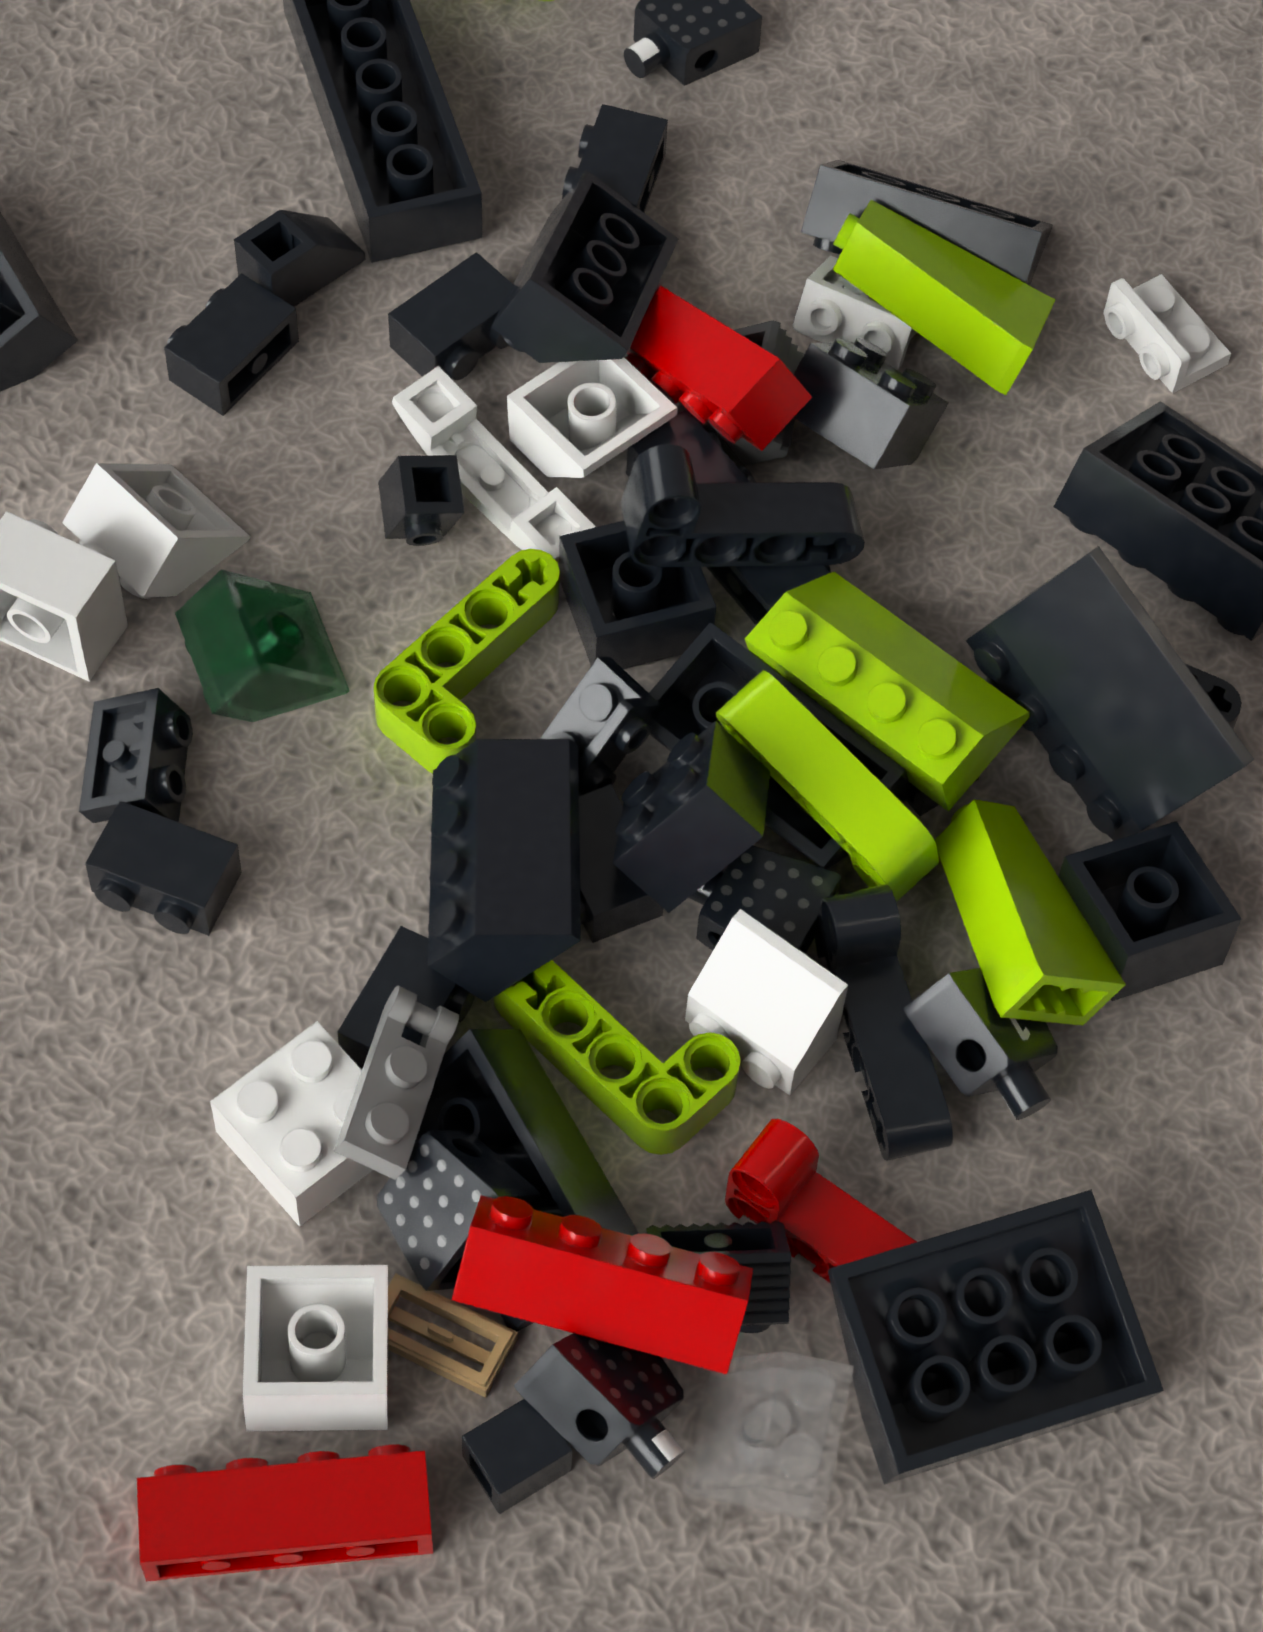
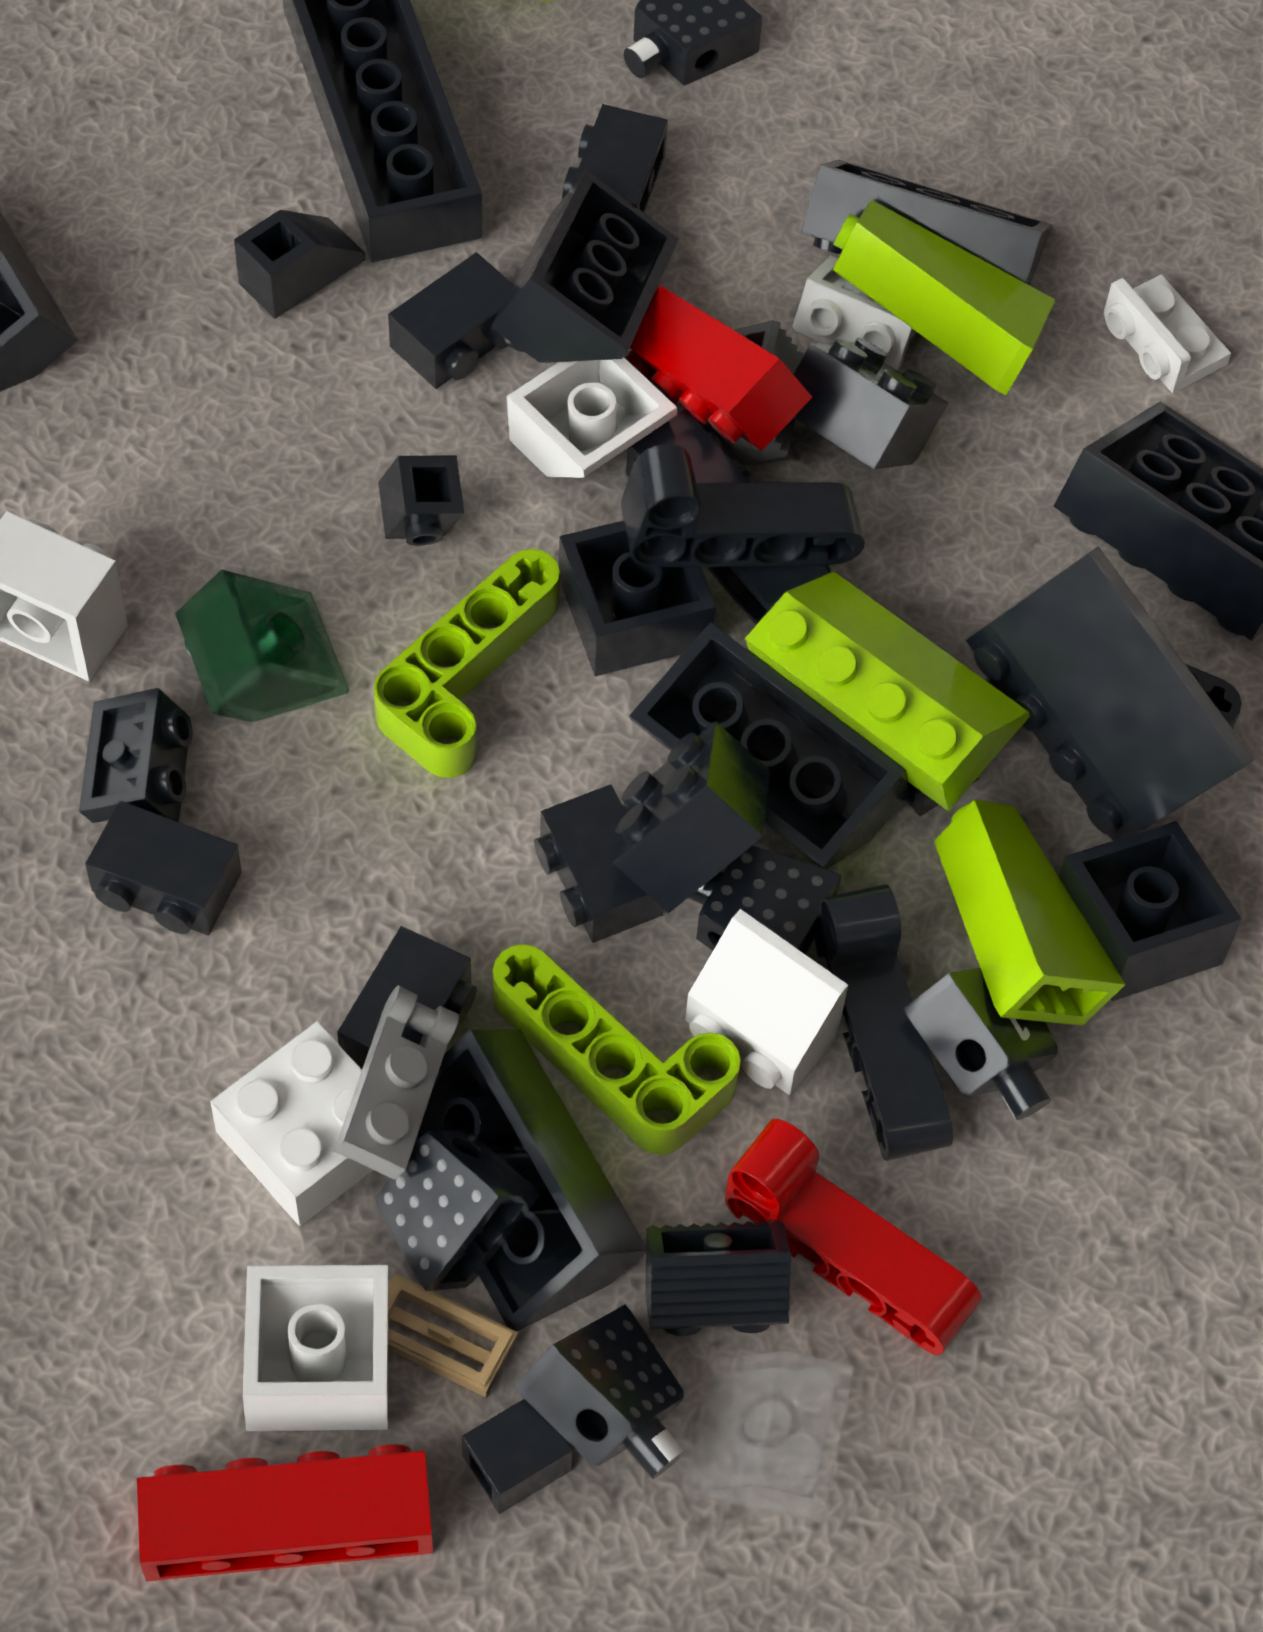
white slope [62,463,251,599] -> none
black brick [164,273,299,416] -> none
white slope [392,366,596,562] -> none
black slope [428,739,581,1002] -> none
red brick [452,1195,753,1375] -> none
black bracket [540,657,662,796] -> none
lime beam [716,670,939,902] -> none
black slope [828,1190,1164,1485] -> none

